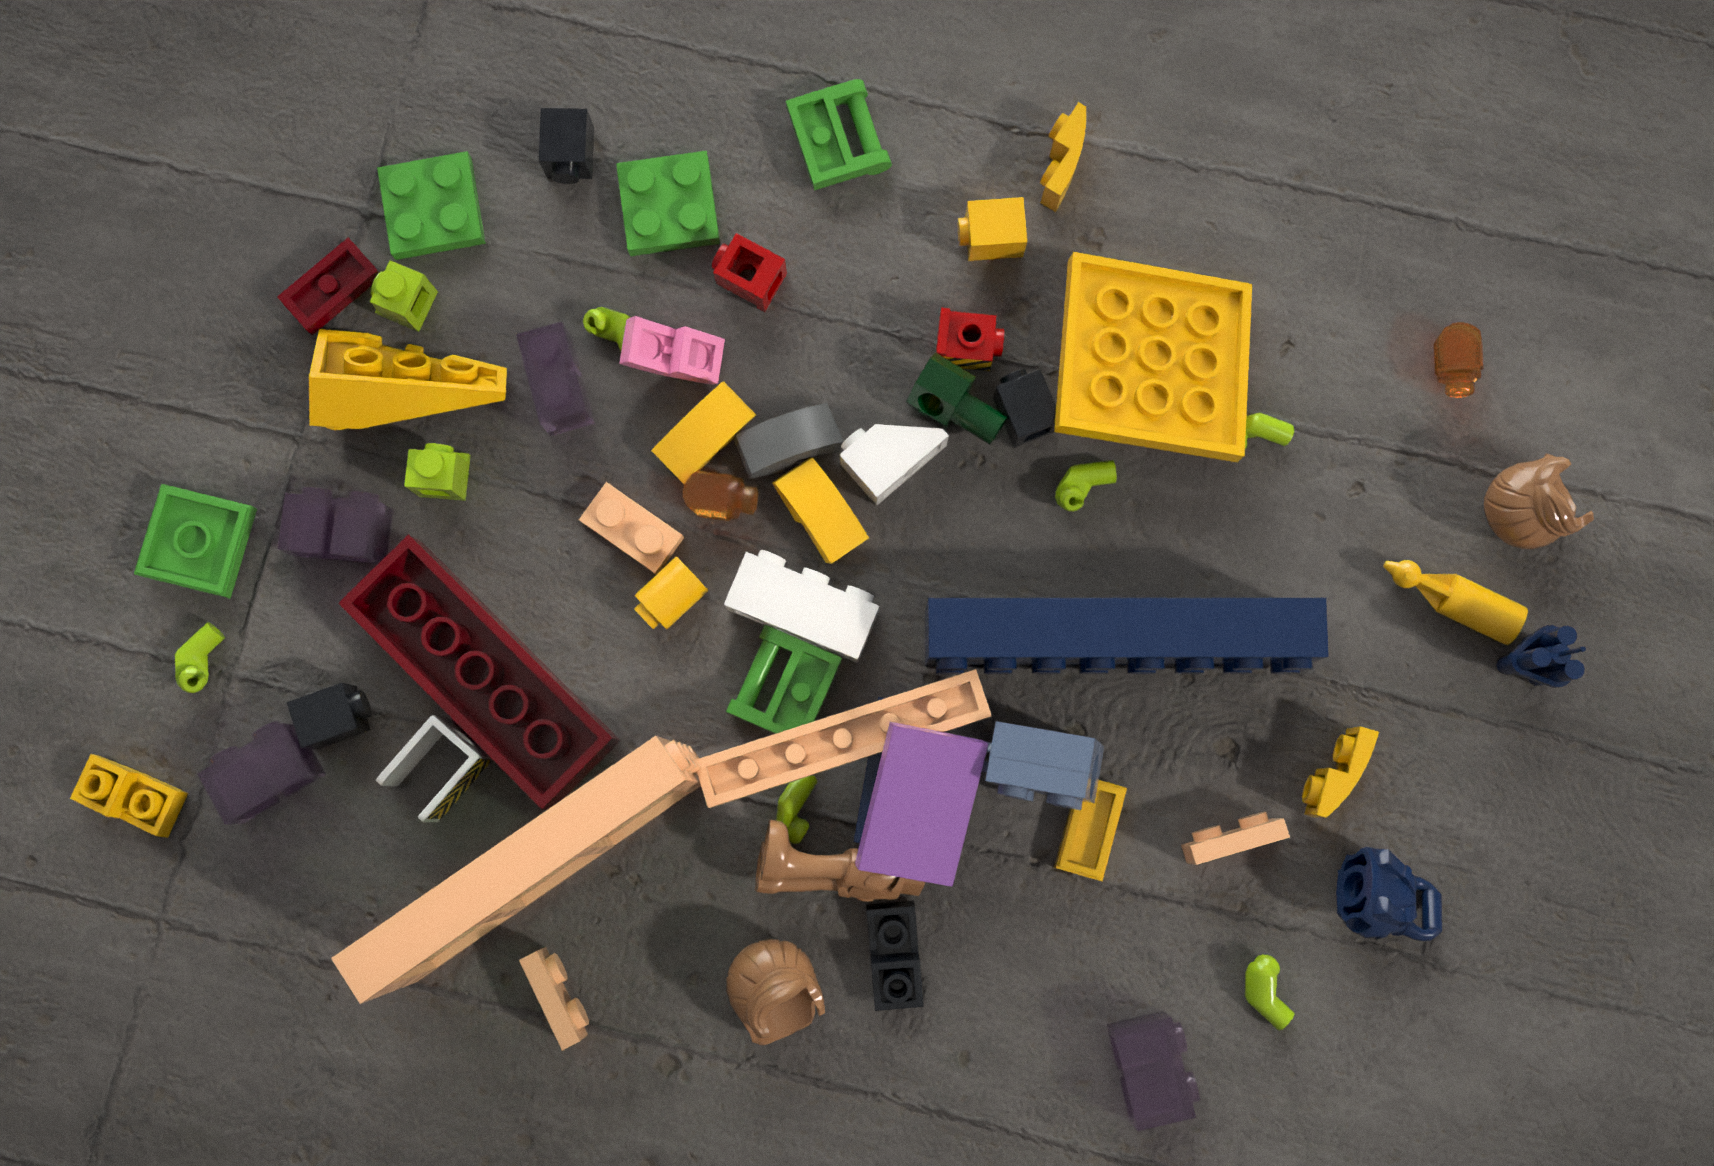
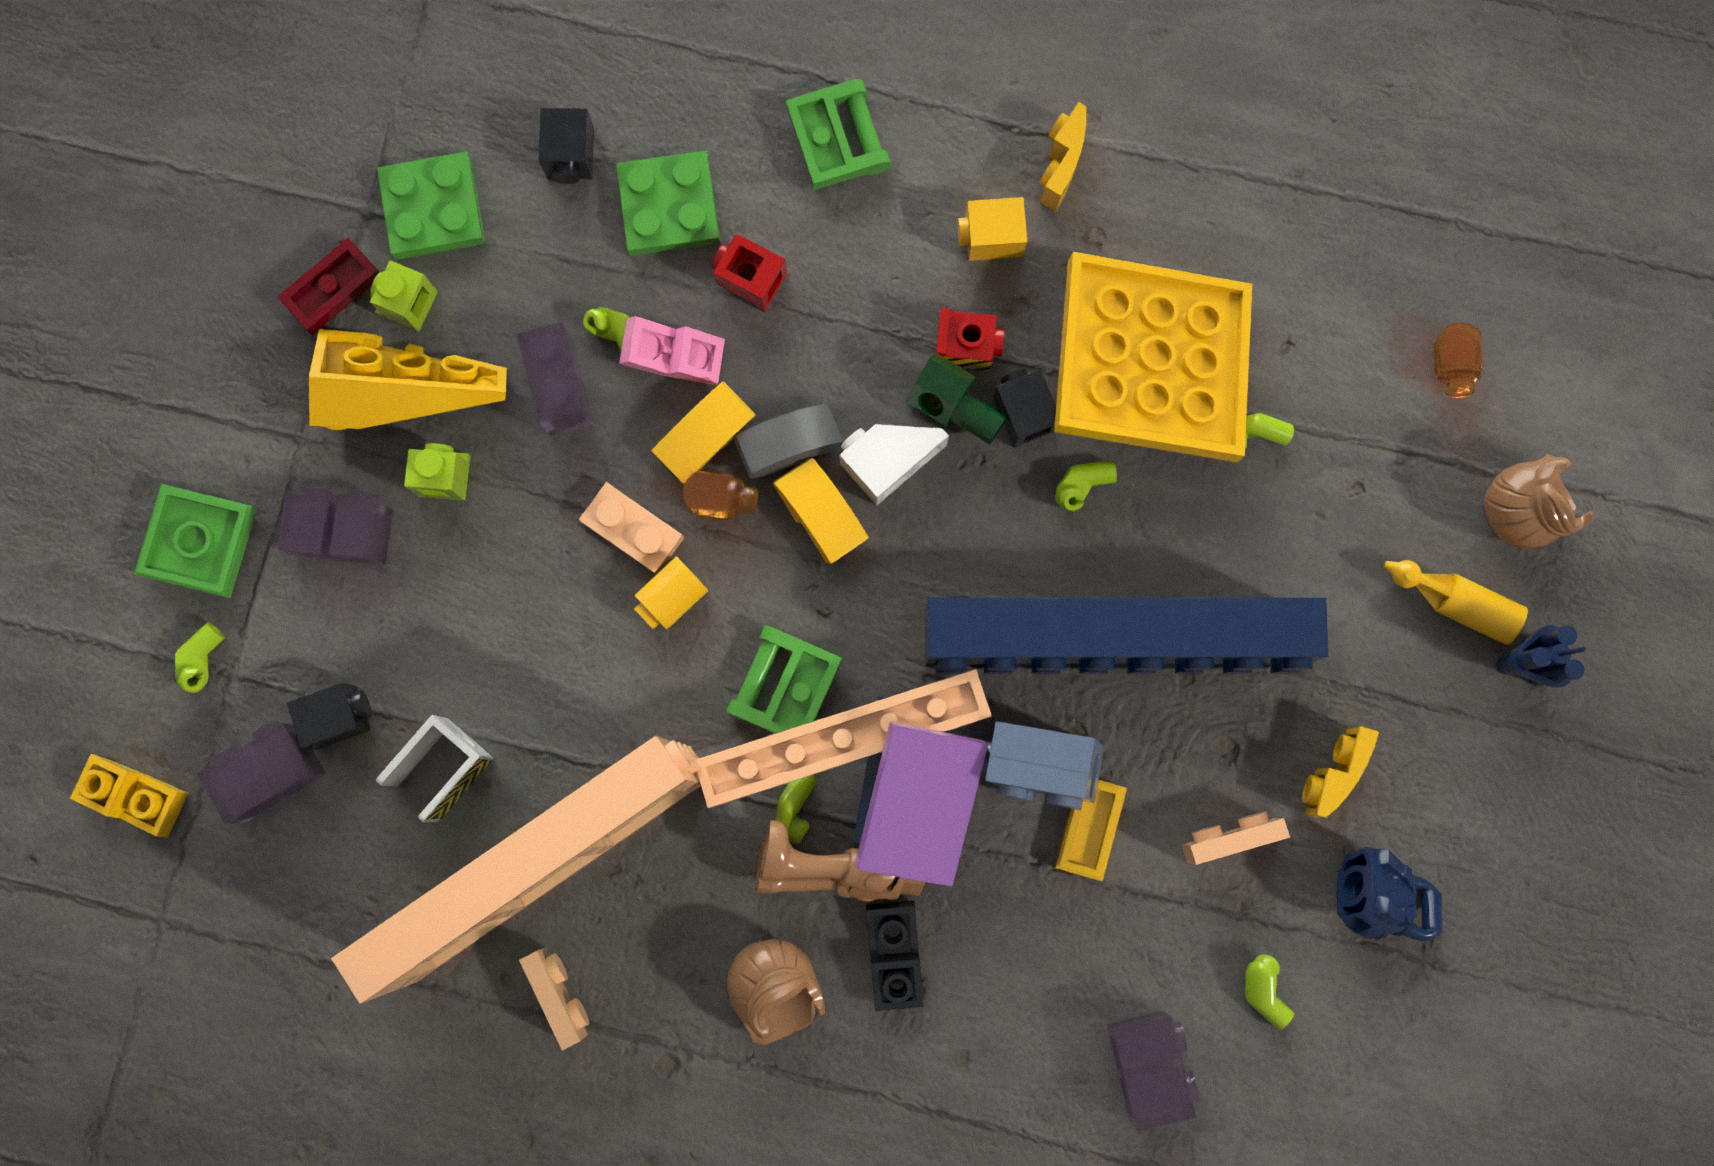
dark red brick [338,534,621,809] -> none
white brick [724,550,879,663] -> none

